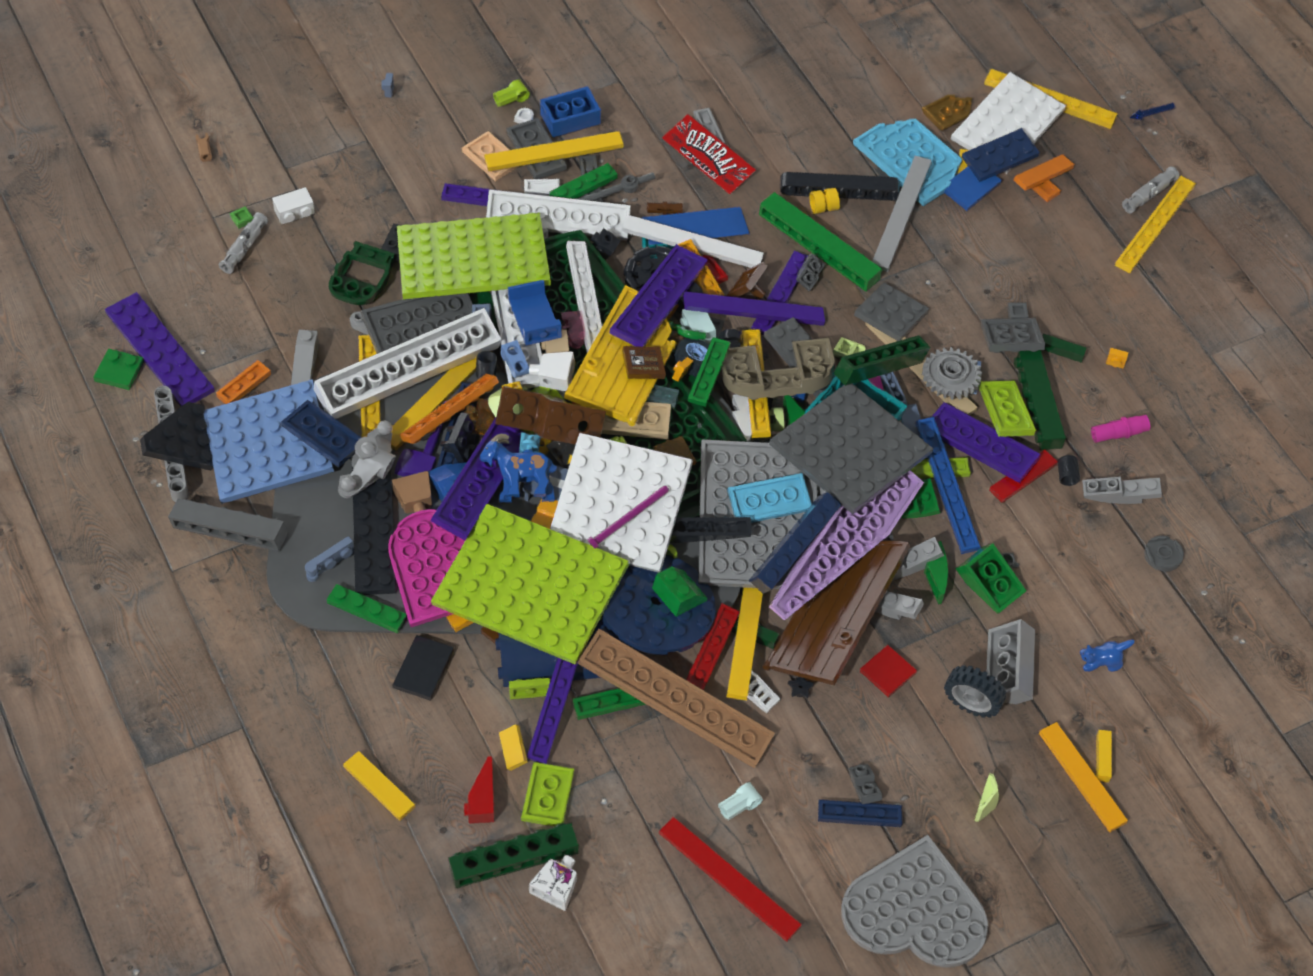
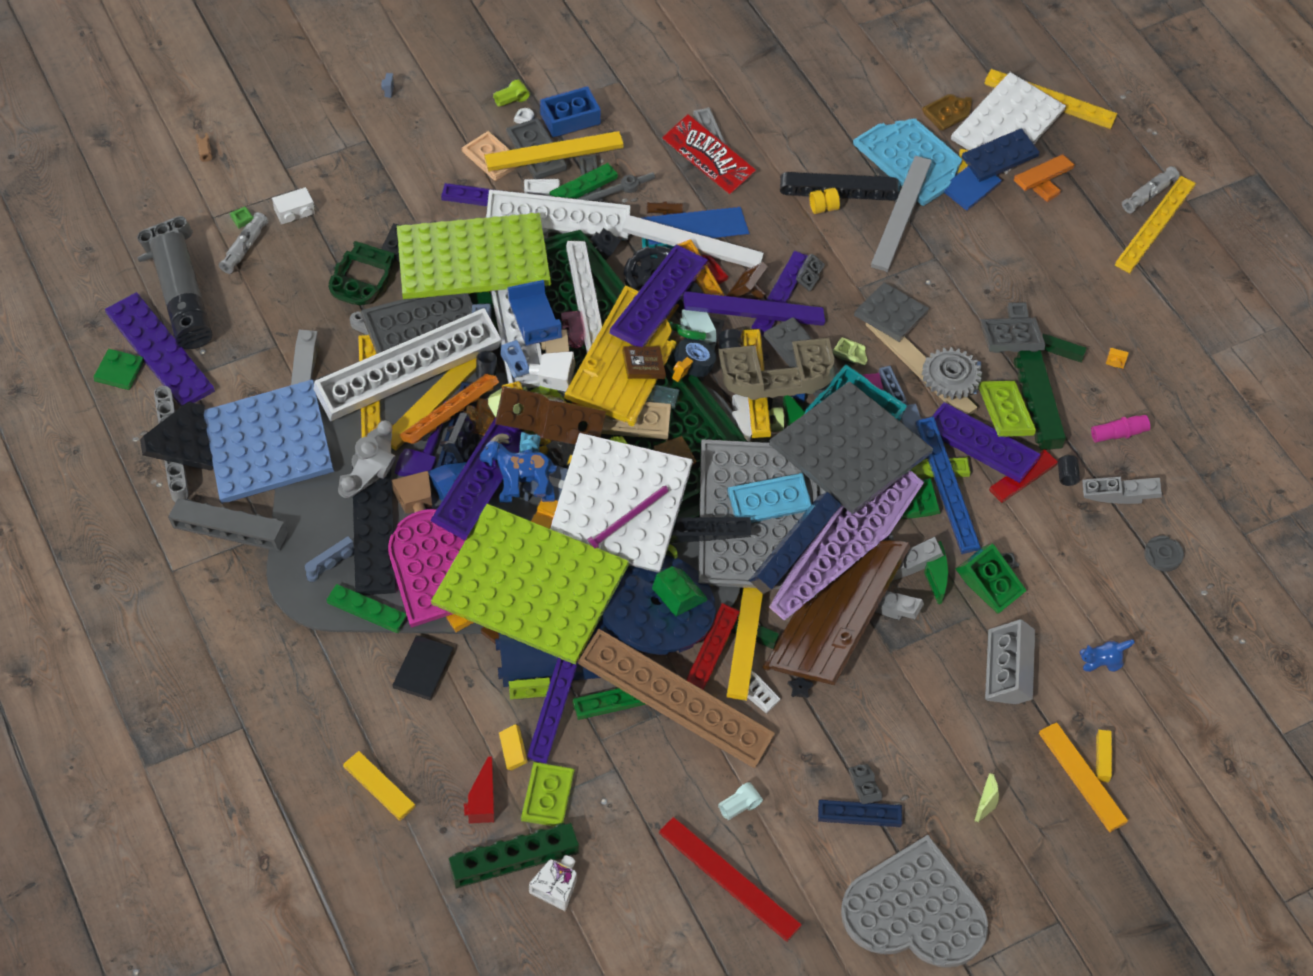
orange plate [216,360,271,404] -> none
dark blue plate [281,400,361,467] -> none
green plate [688,337,730,407] -> none
green brick [759,192,882,292] -> none
dark green brick [834,335,931,386] -> none
red tile [859,645,917,698] -> none
black wheel [944,665,1007,718] -> none
clear blue piece [1130,103,1175,120] -> none
none -> dark grey piece [137,216,213,349]

